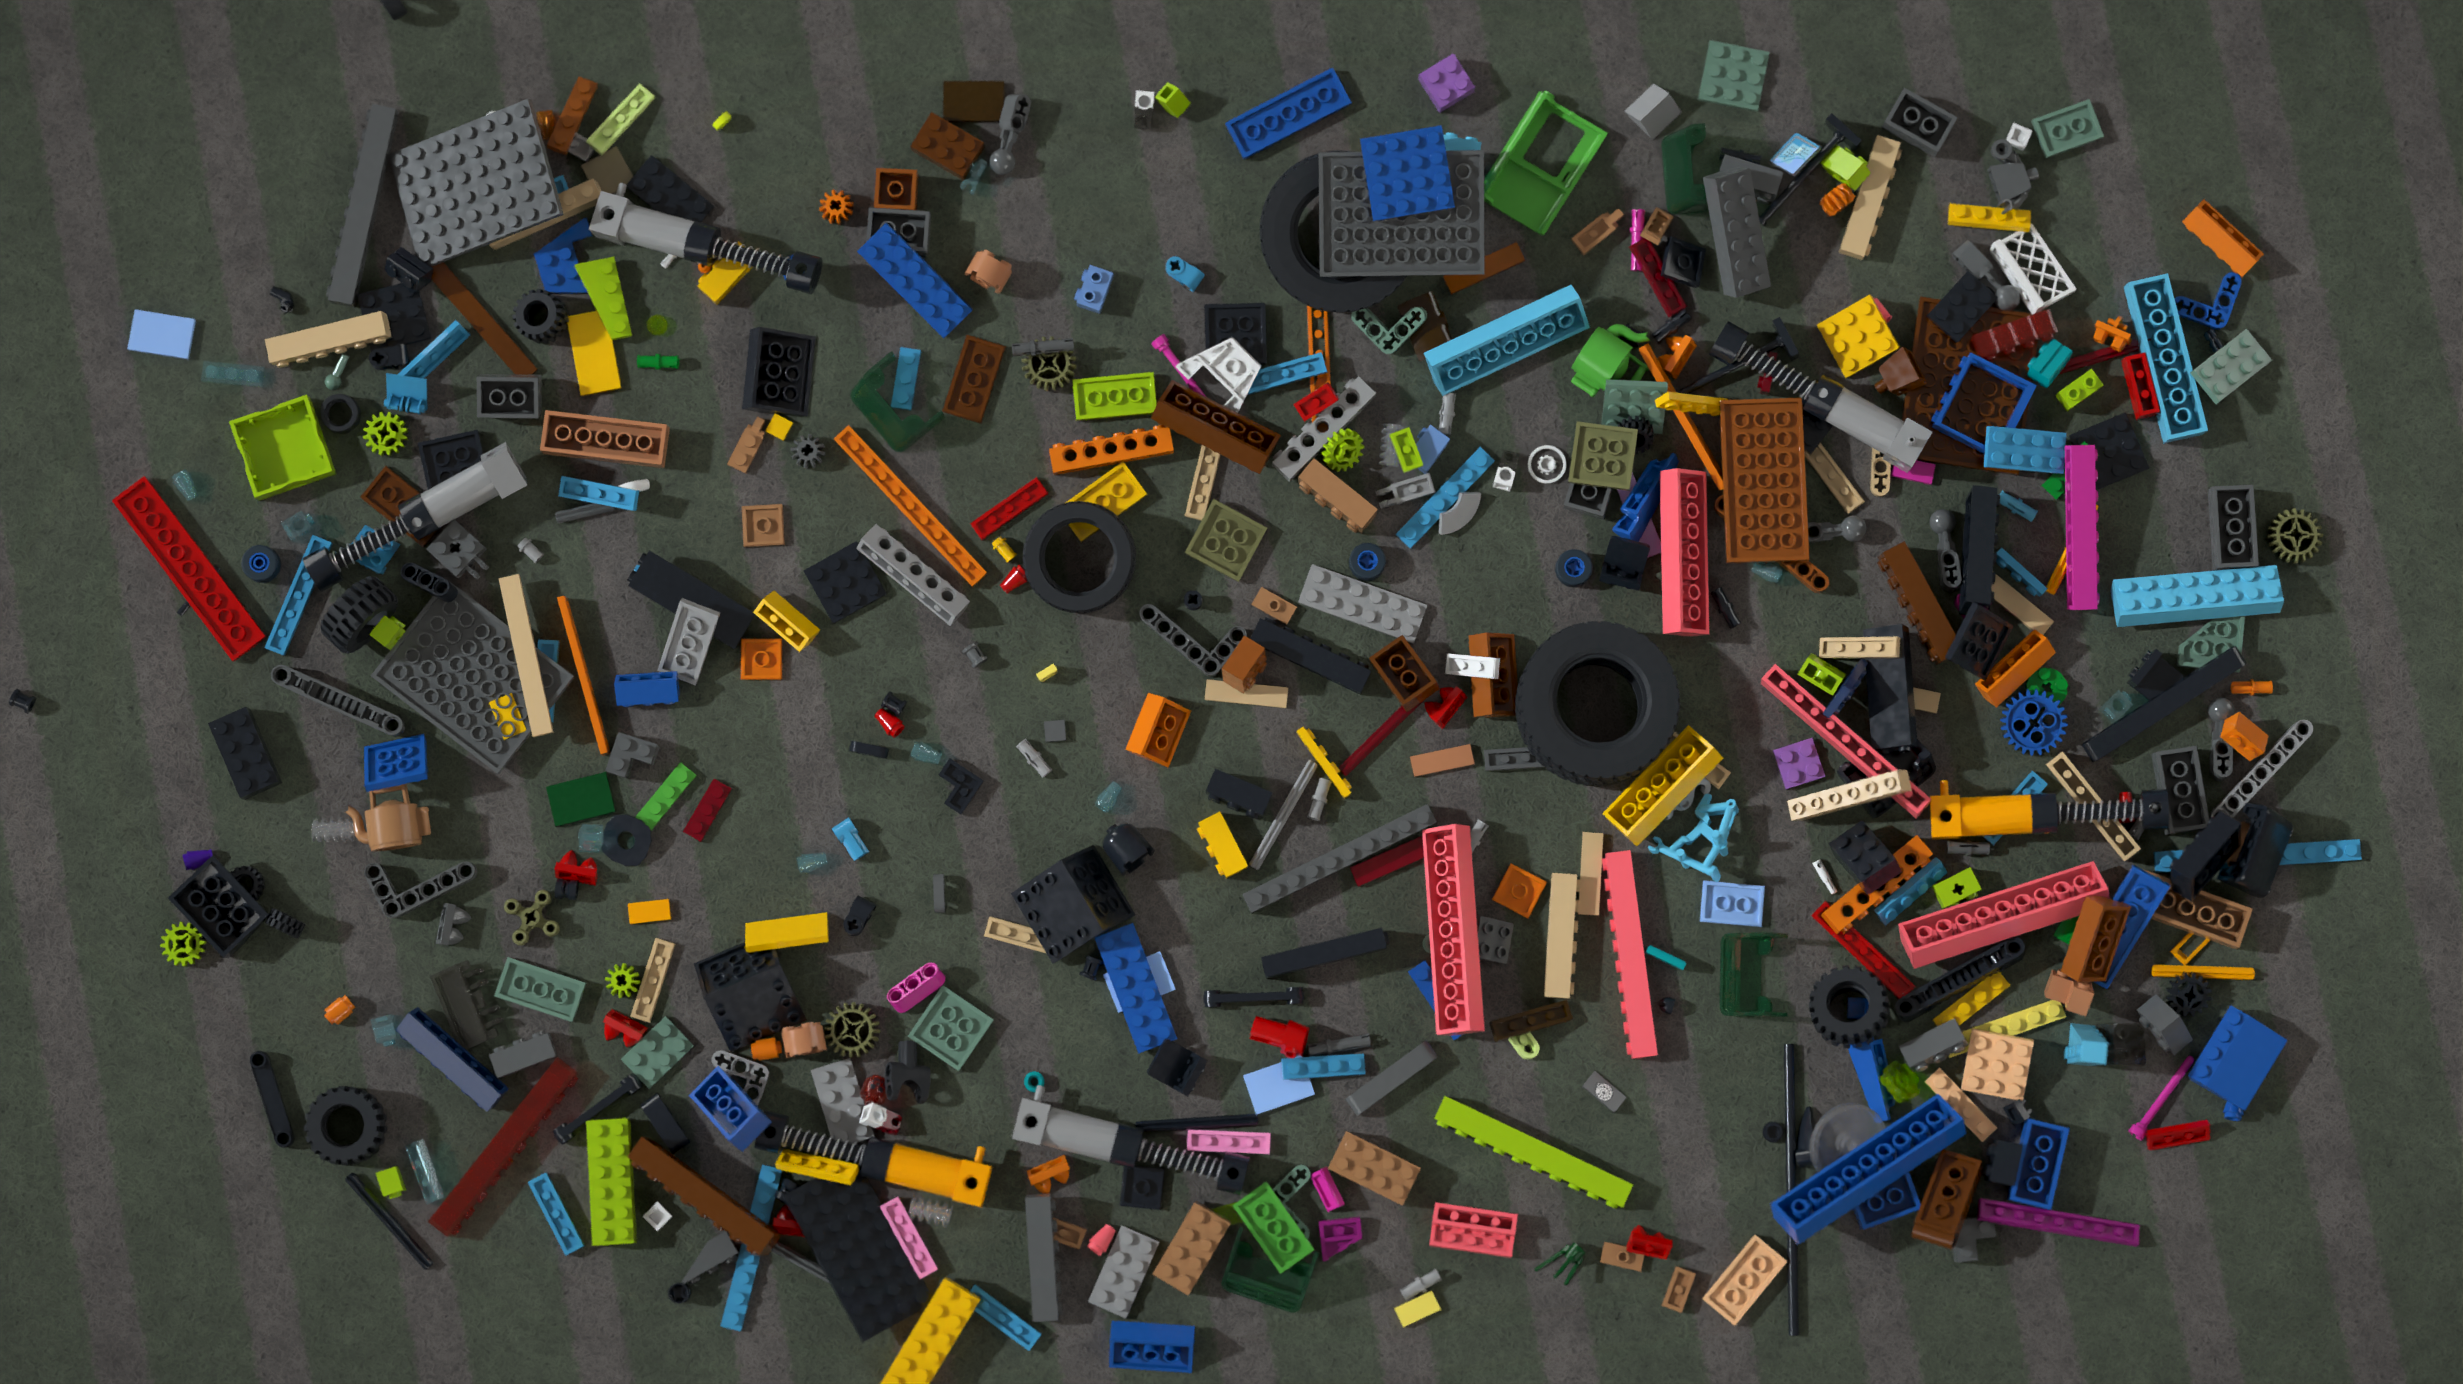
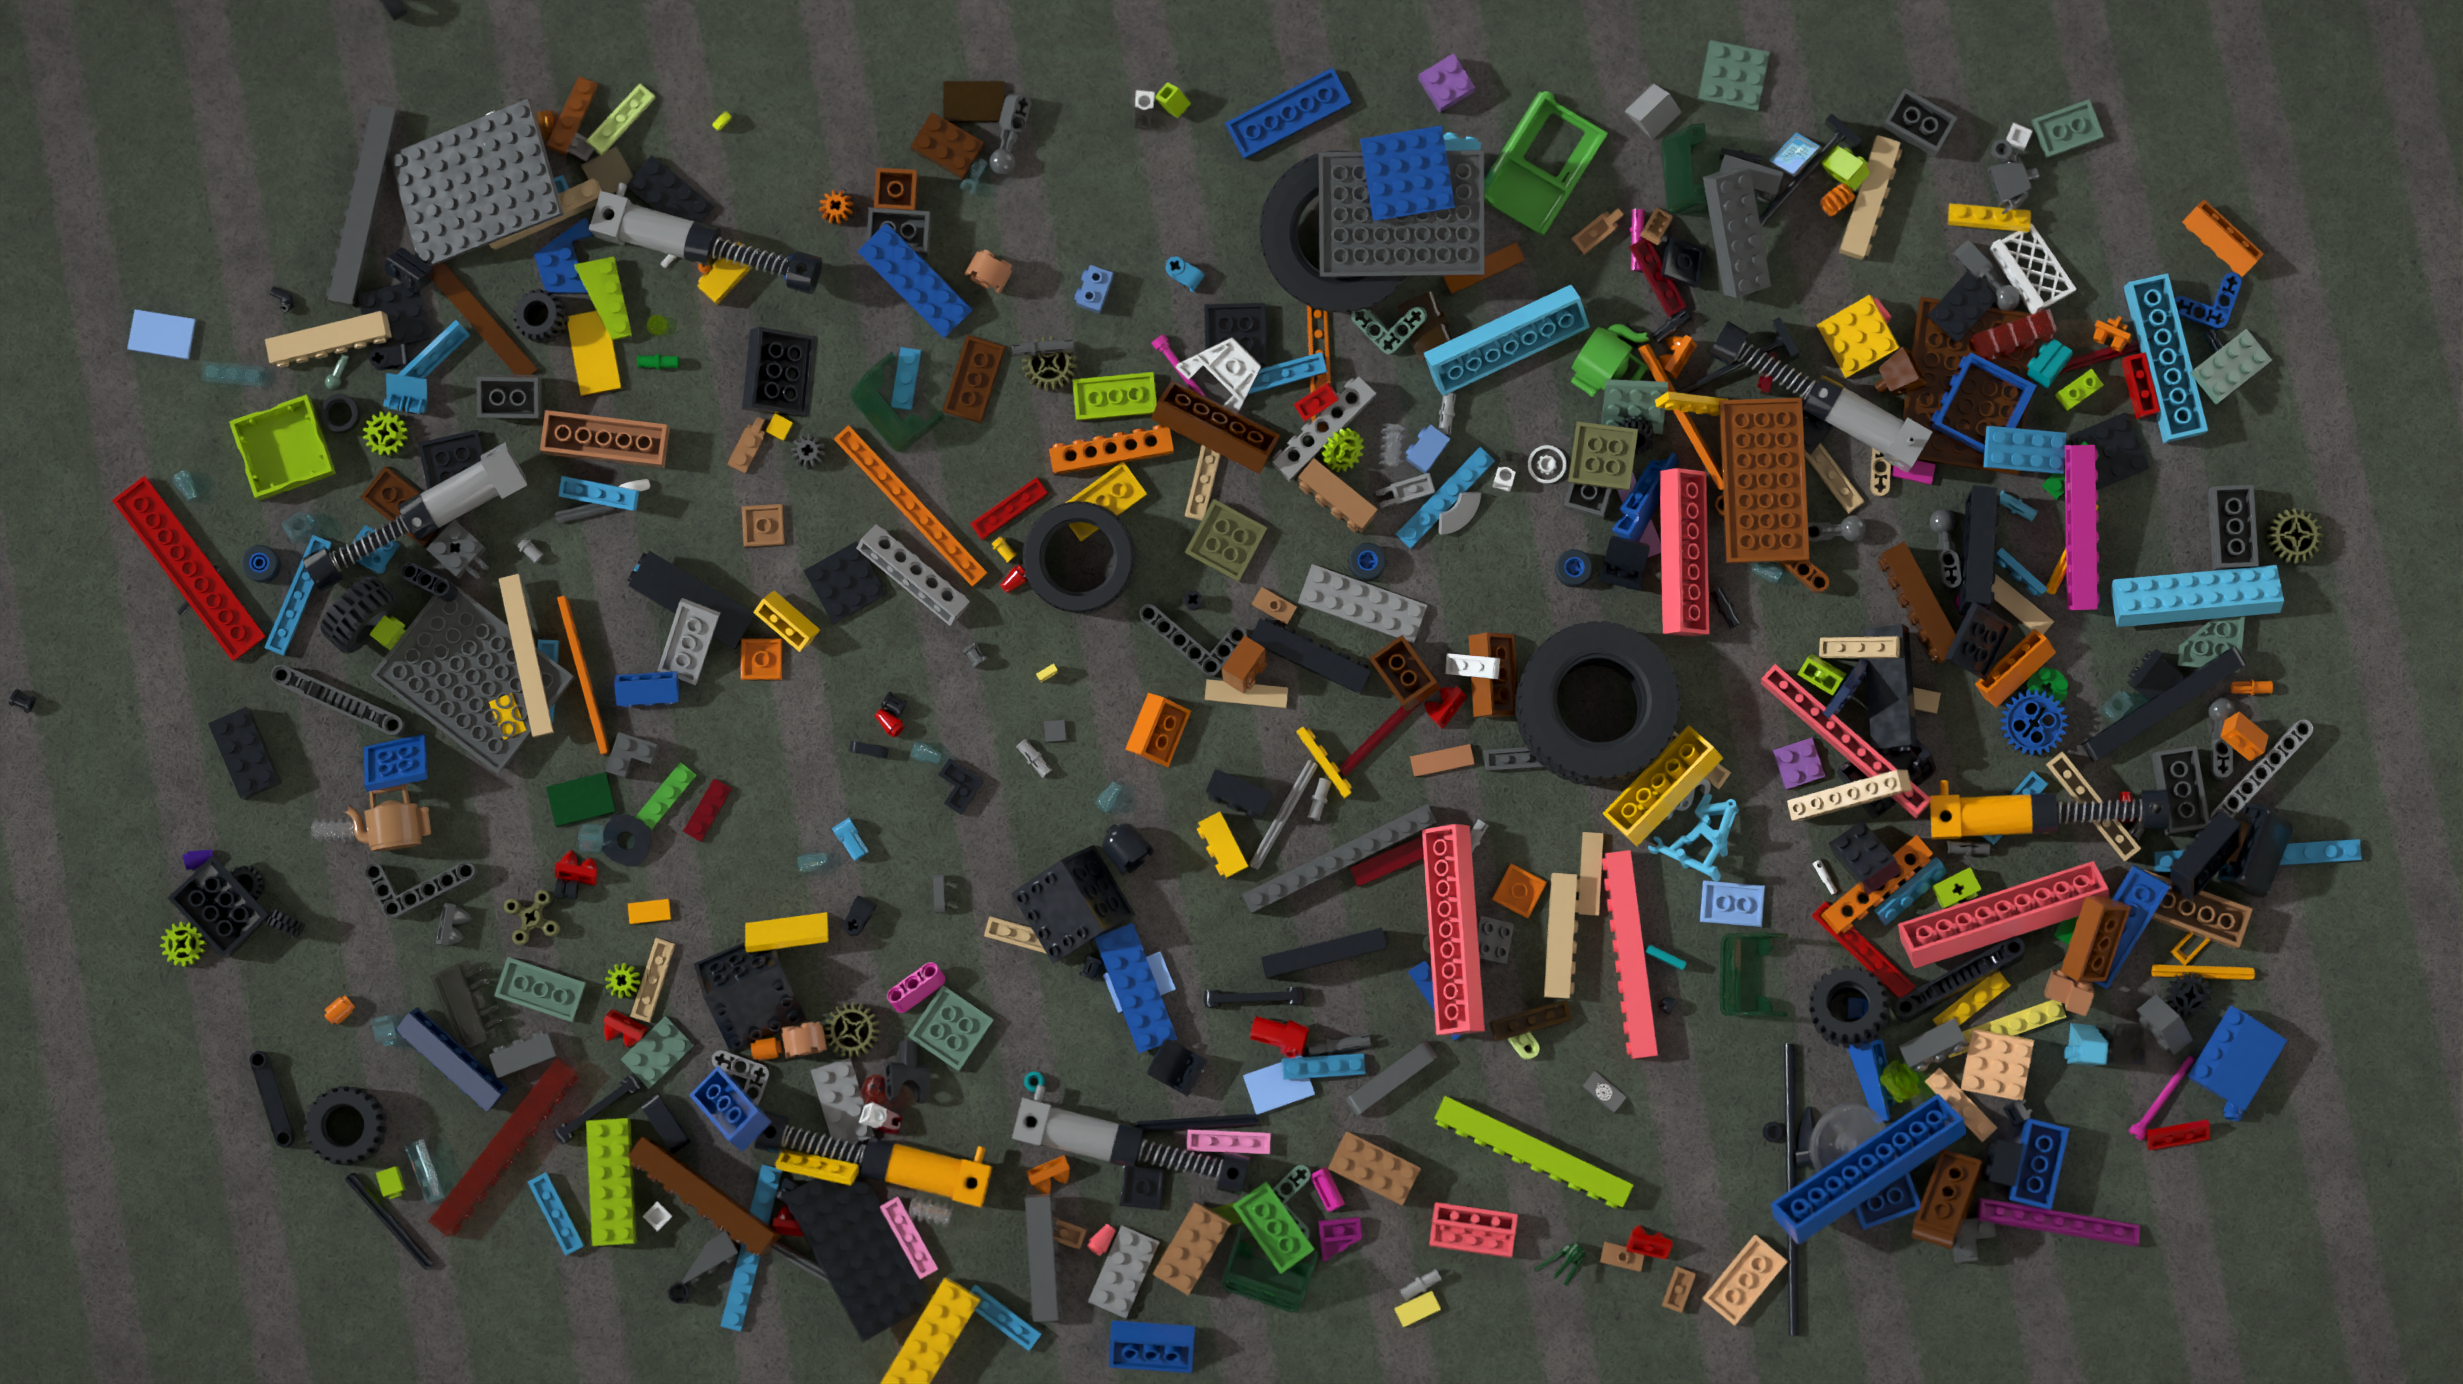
lime plate [1389,427,1423,473] -> none

